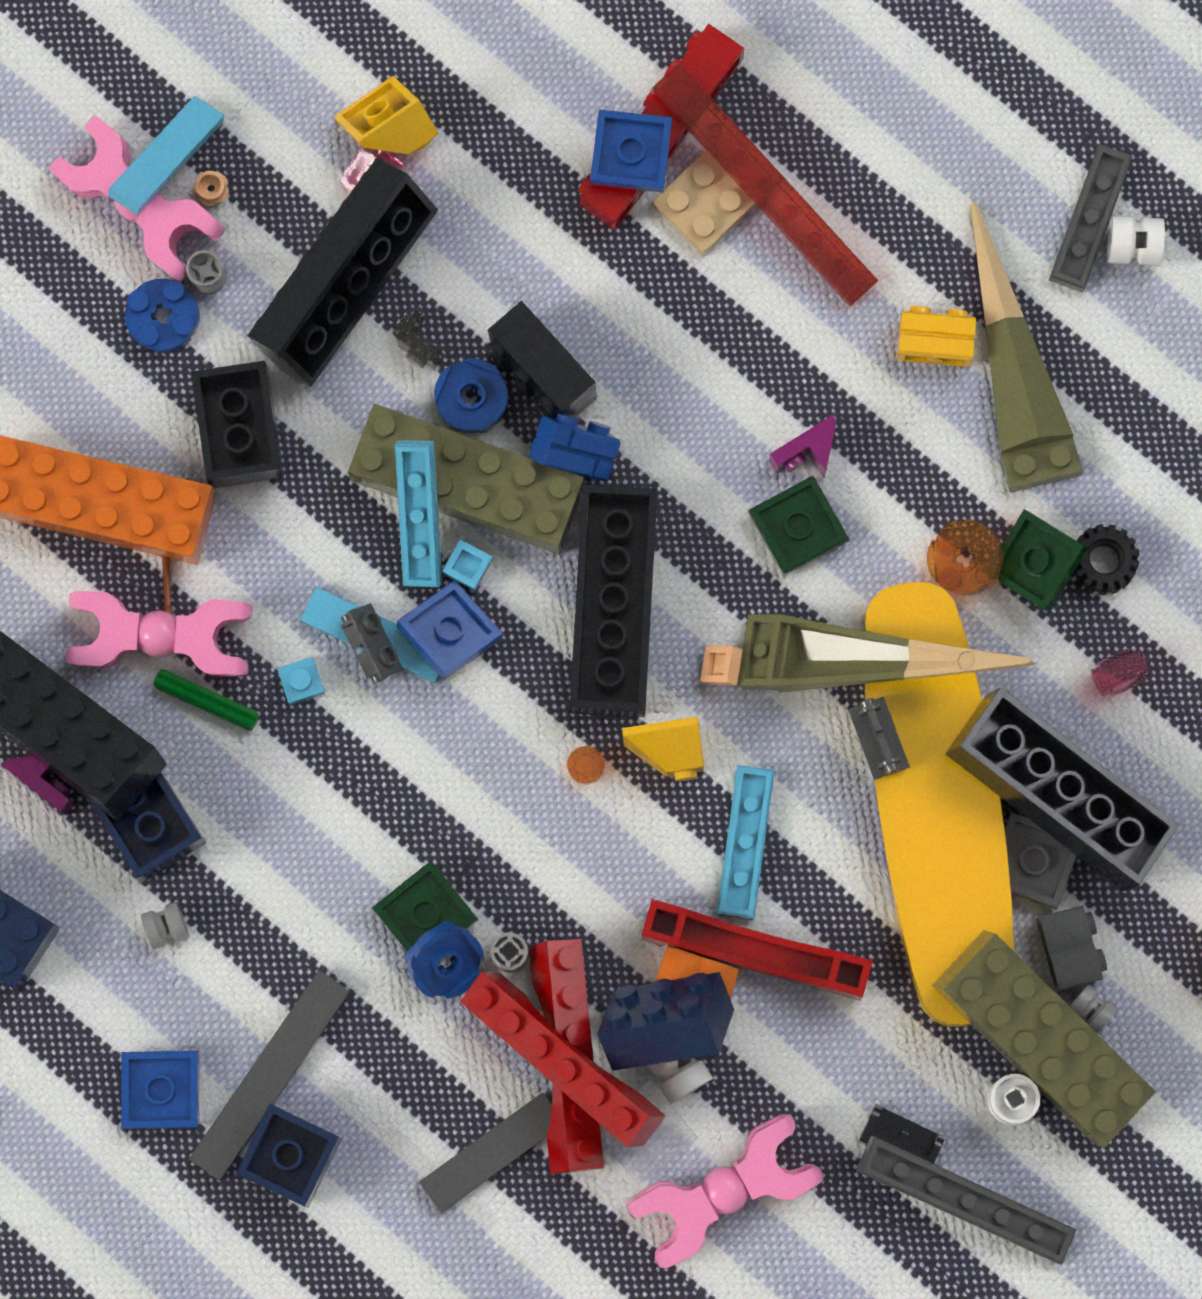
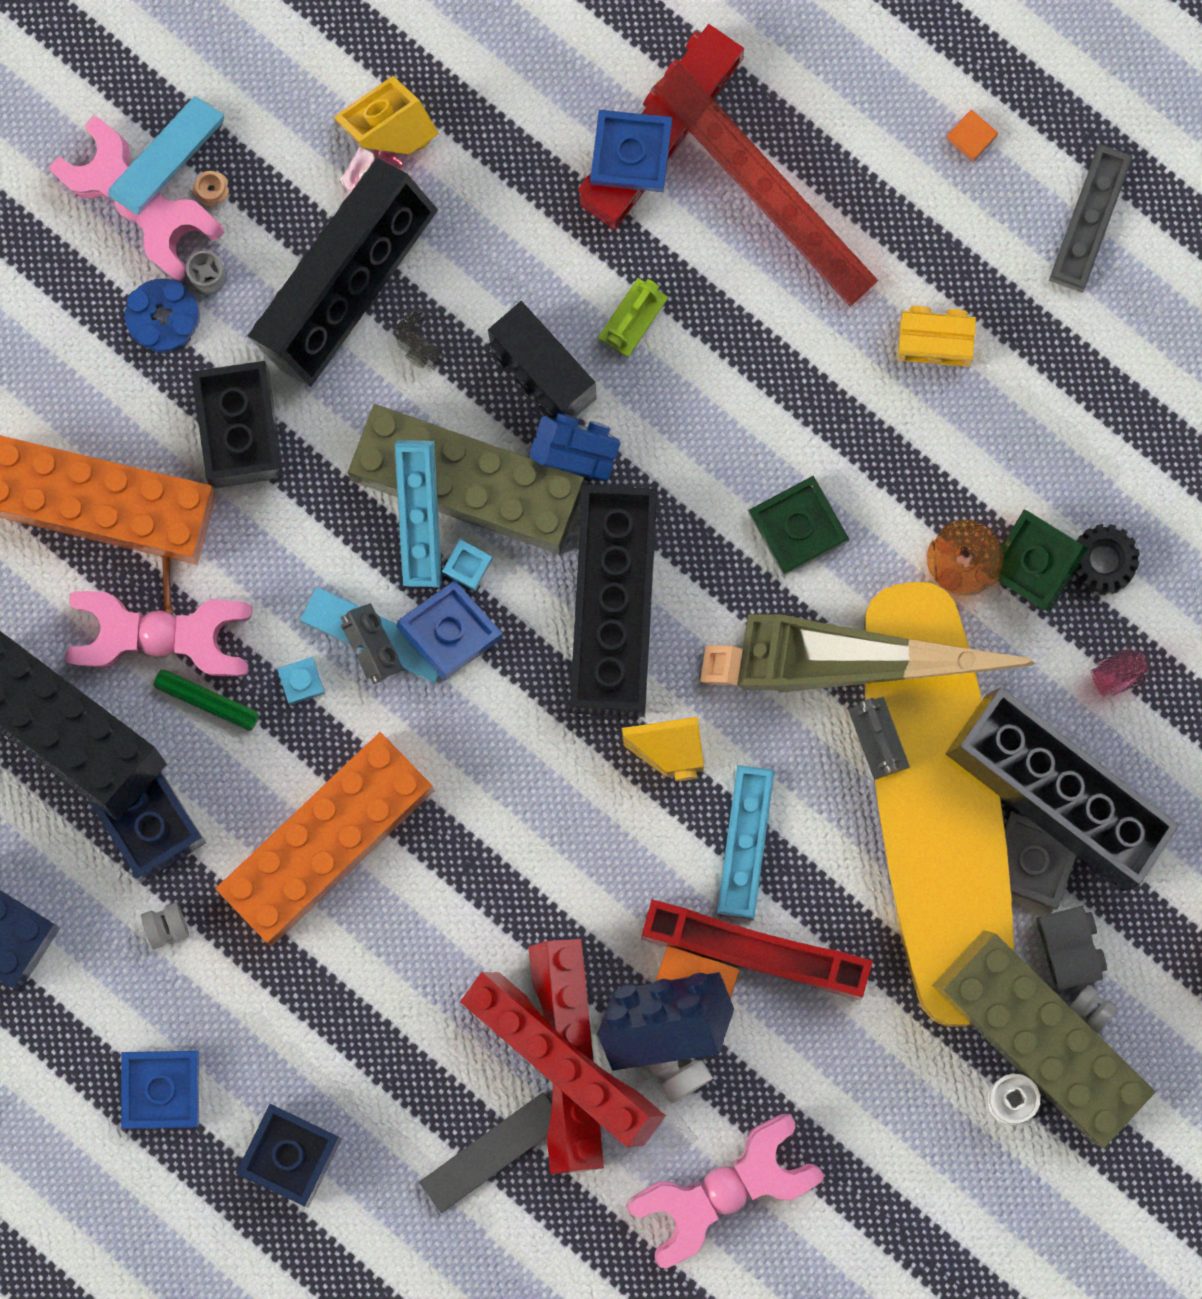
magenta slope [2,756,74,816] -> none
dark grey tile [189,970,351,1181] -> none
dark green plate [372,861,479,951] -> none
blue plate [406,921,484,999] -> none
blue plate [434,358,509,434] -> none
light grey wheel [490,932,529,973] -> none
clear orange tile [567,746,605,785] -> none
tan plate [652,128,782,256] -> none
magenta slope [769,415,837,478] -> none
dark grey tile [856,1136,1076,1265] -> none
black hinge [858,1104,945,1164] -> none
olive plate [970,201,1083,493] -> none
white wheel [1107,215,1165,267] -> none
none -> orange brick [215,732,435,947]
none -> lime hinge [597,278,669,358]
none -> orange tile [946,109,998,162]

